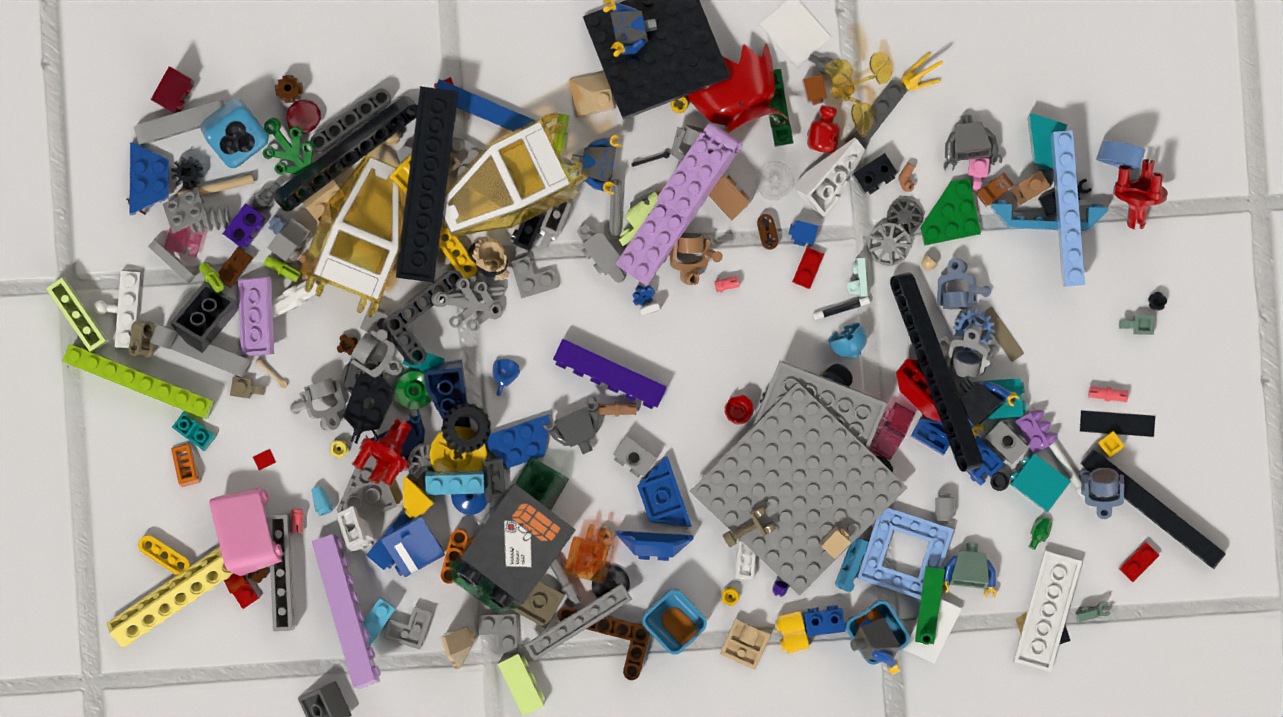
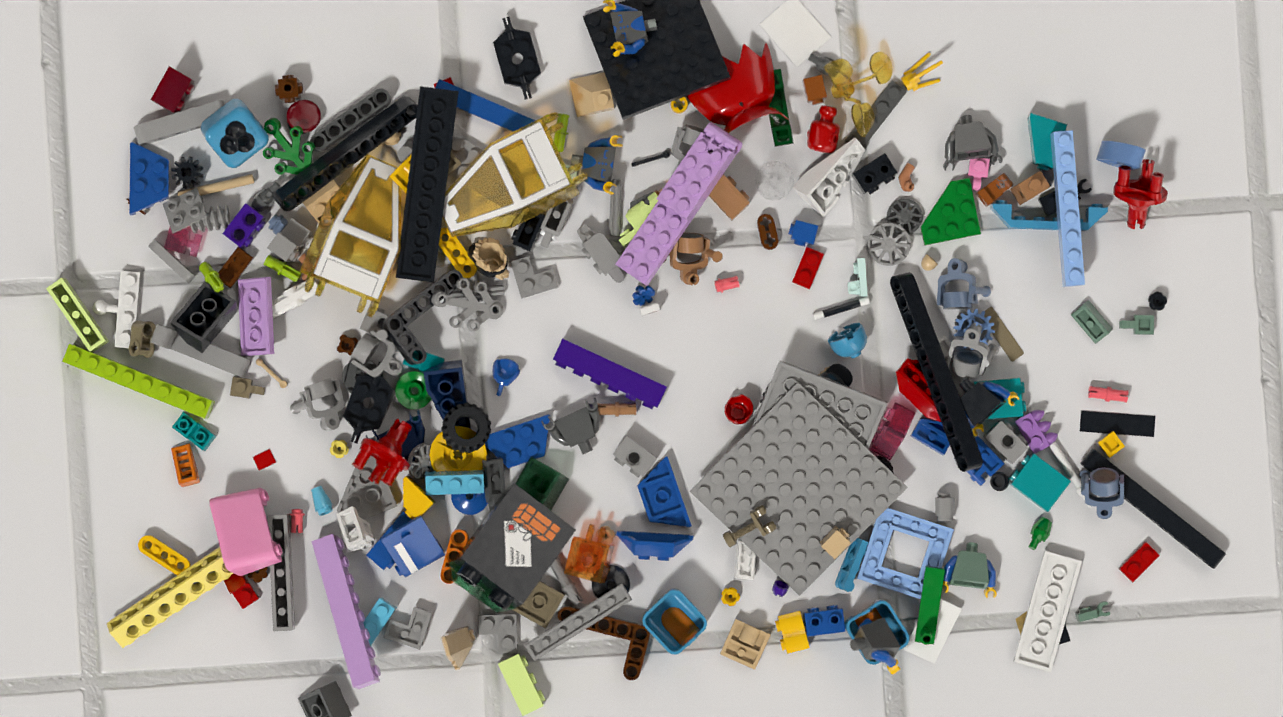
none -> black plate [493,17,541,100]
none -> sand green slope [1071,300,1113,344]

